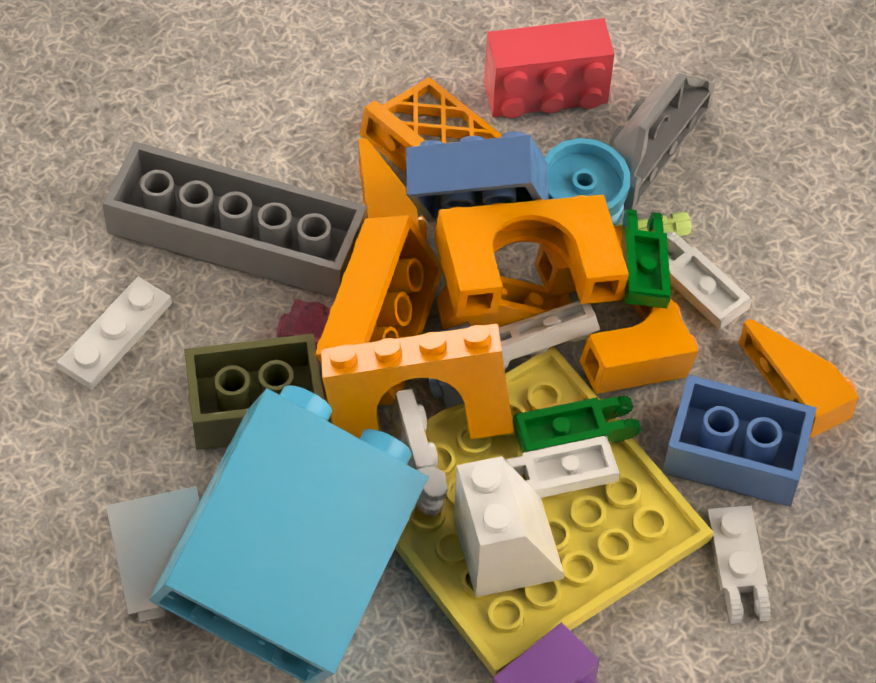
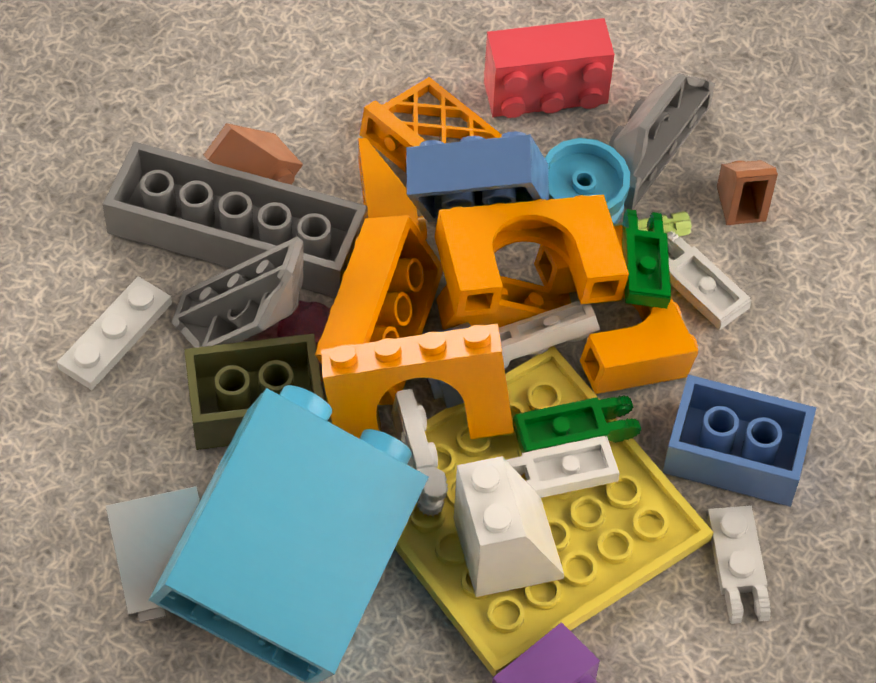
light orange slope [739,319,859,439] -> none
none -> light grey wedge [171,236,303,348]
none -> nougat slope [203,123,303,185]
none -> nougat slope [717,160,778,225]

